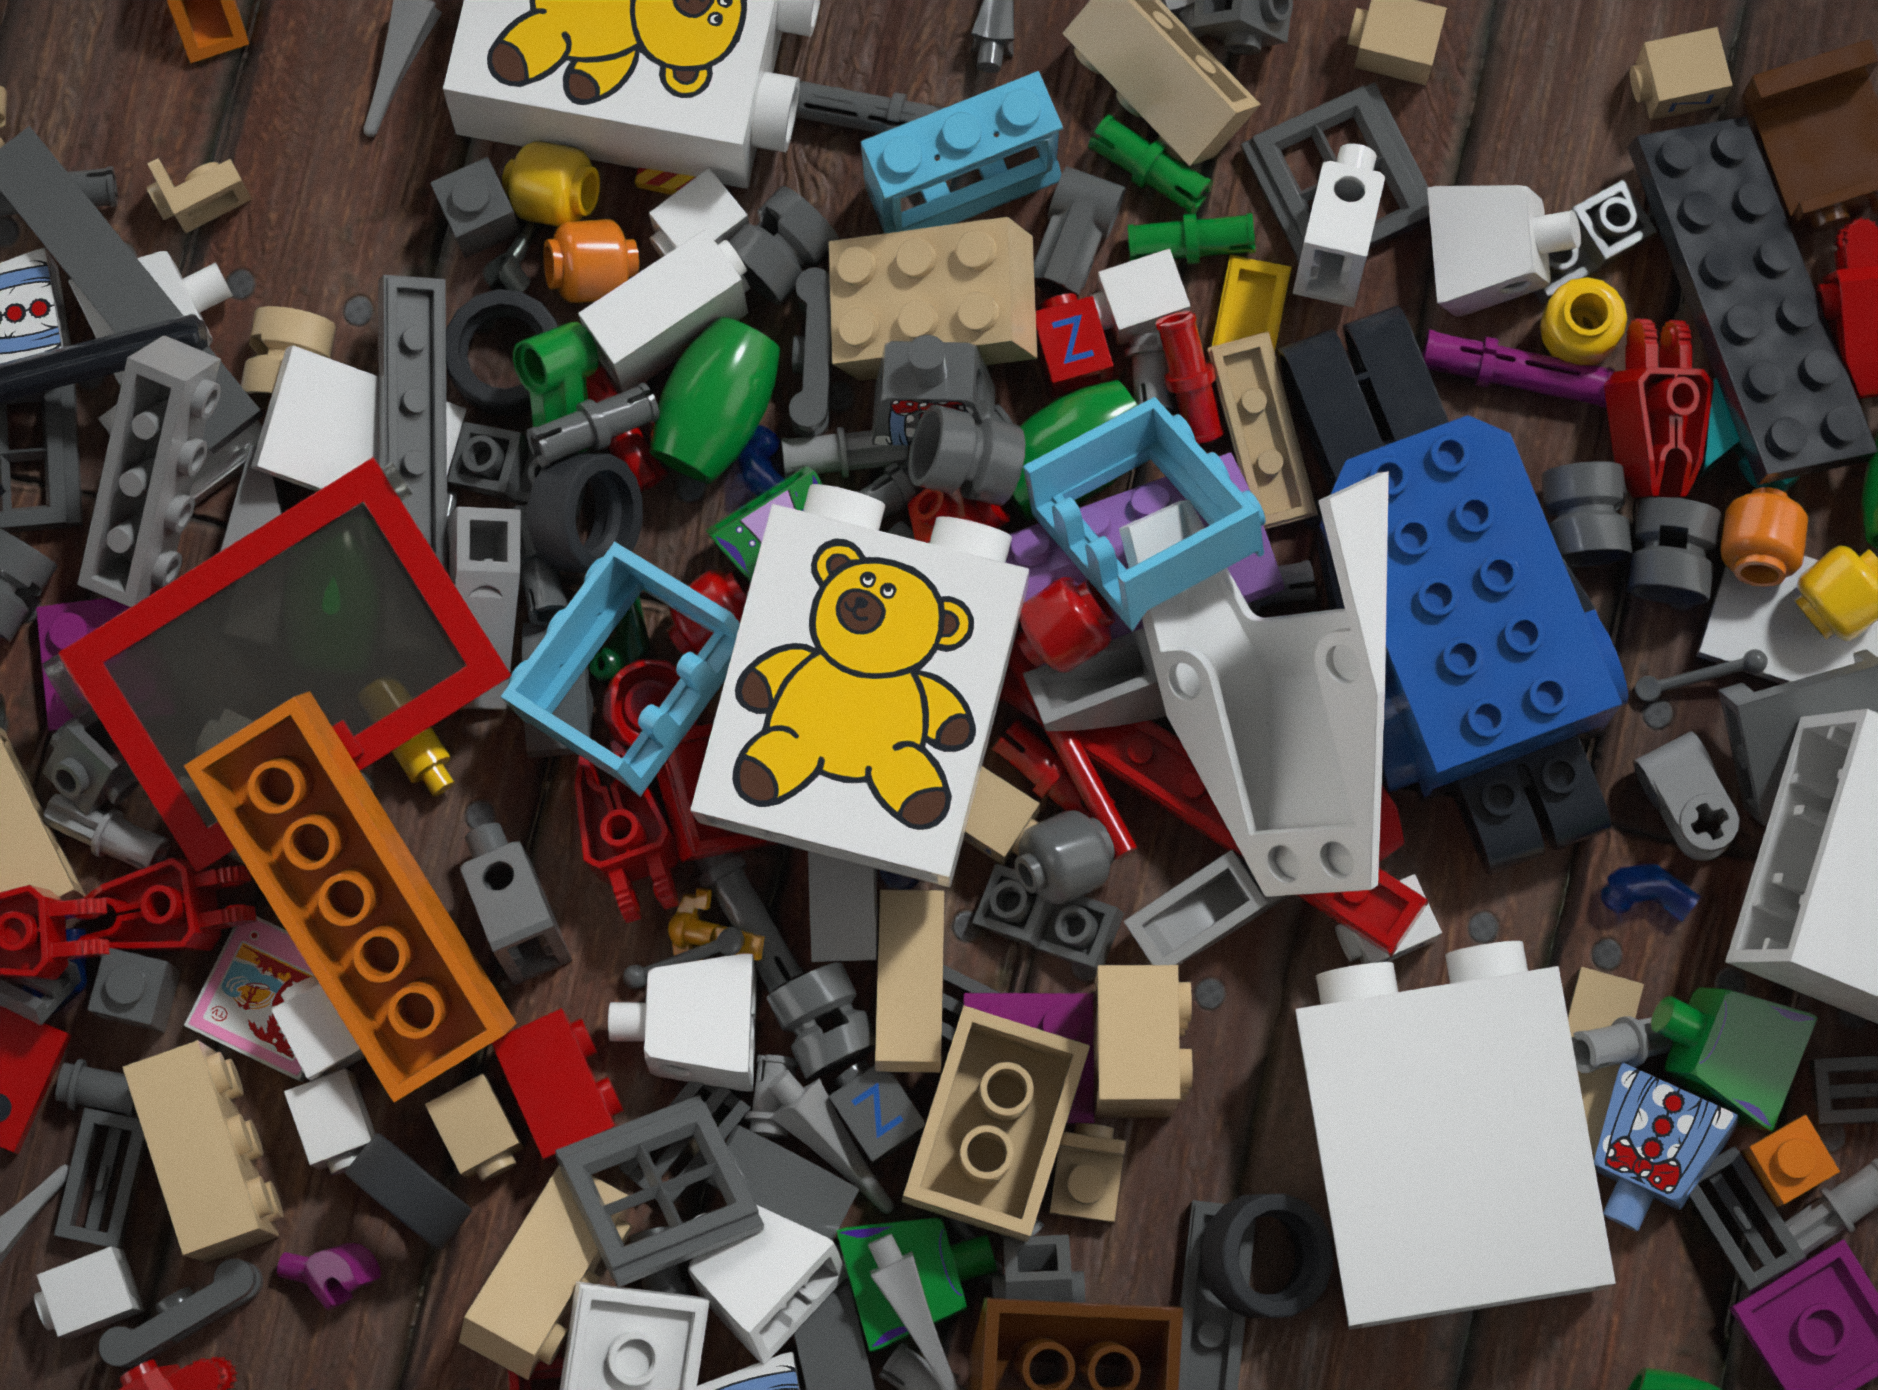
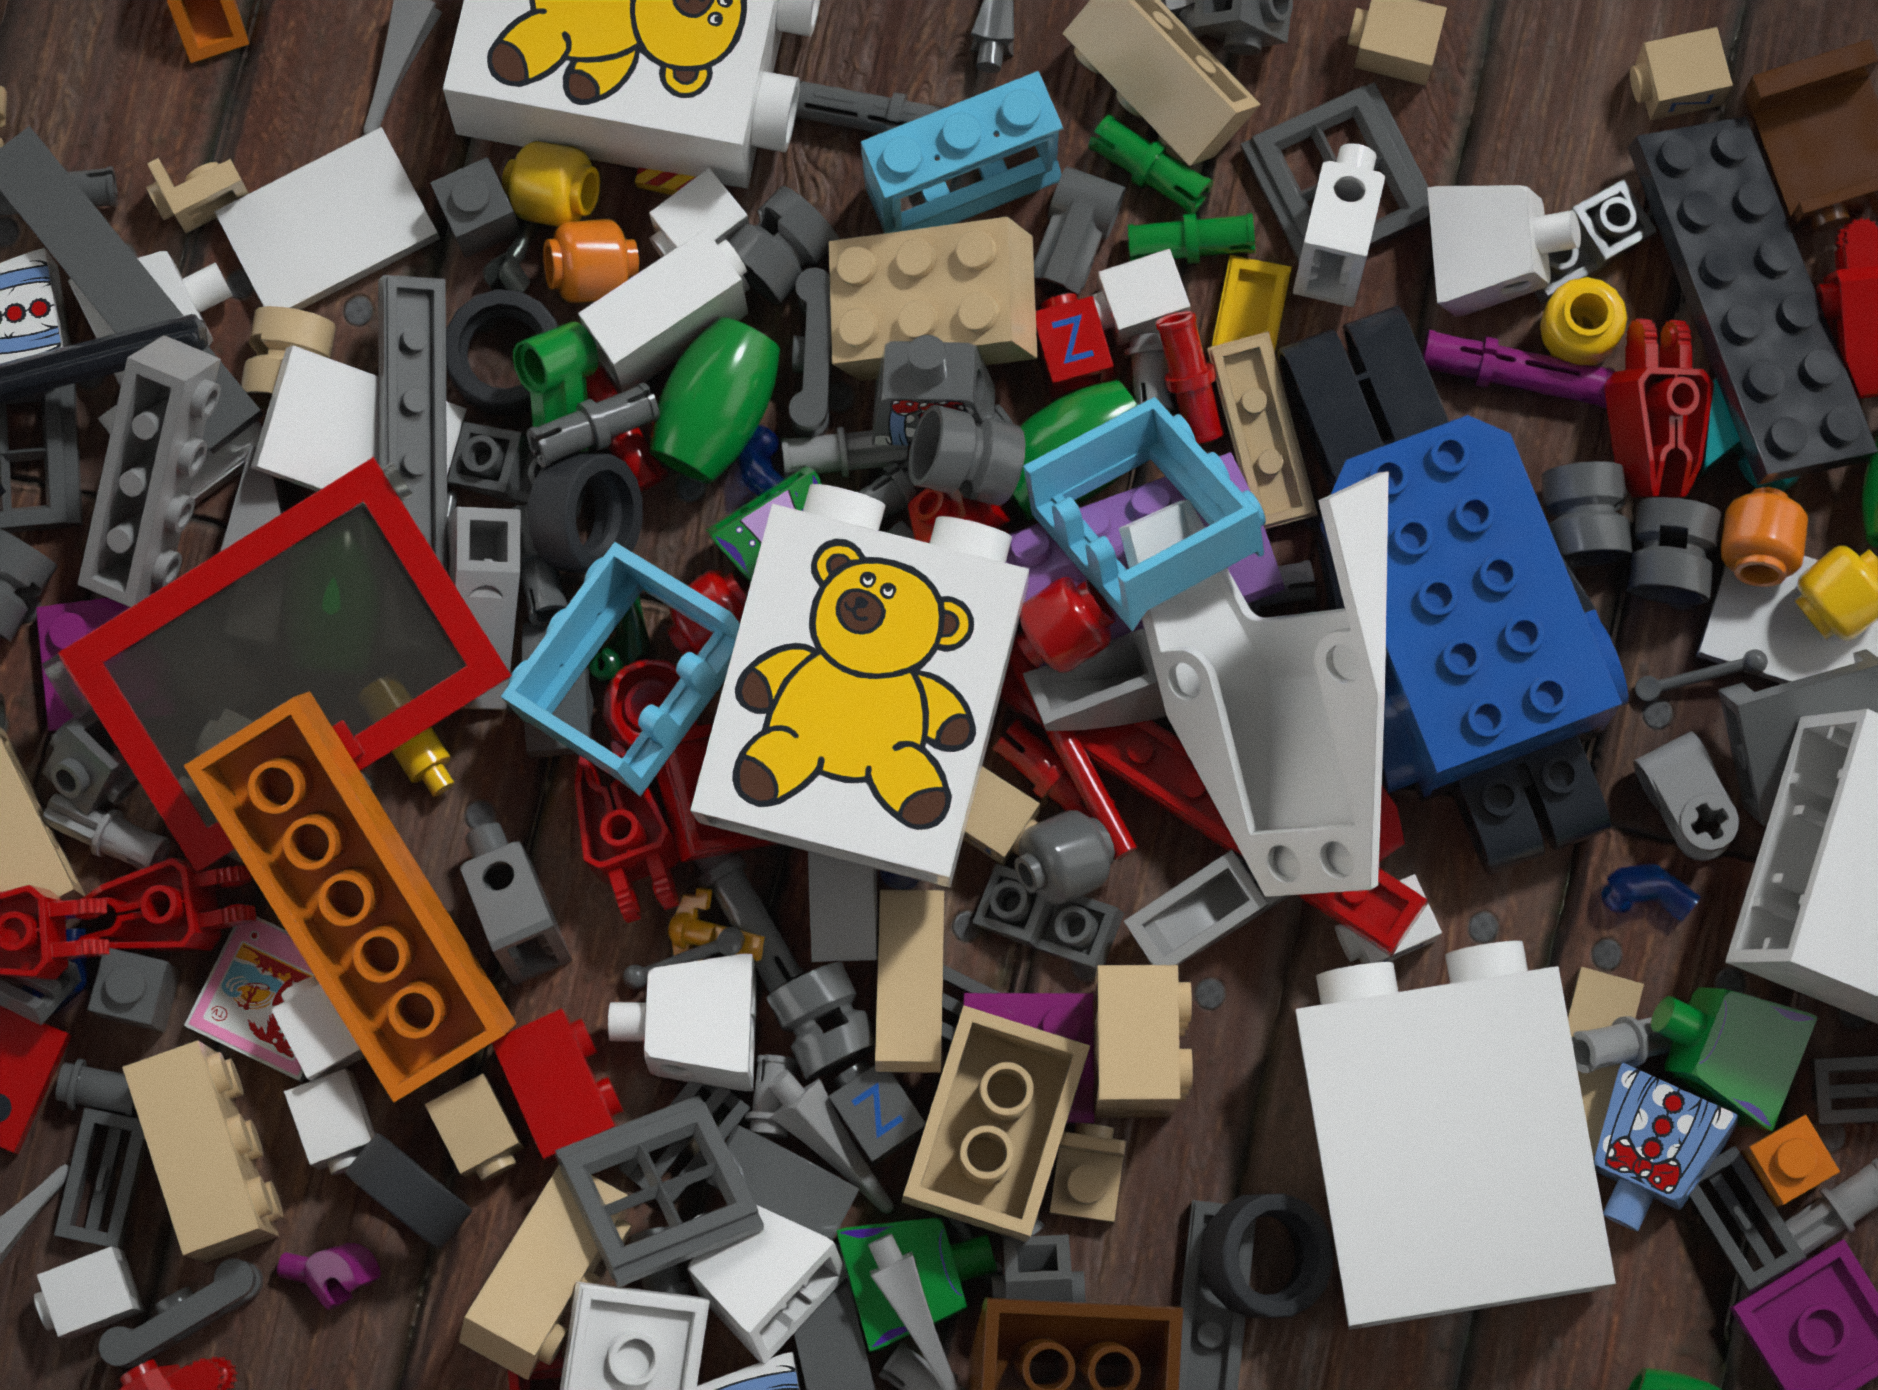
none -> white tile [214,127,440,310]

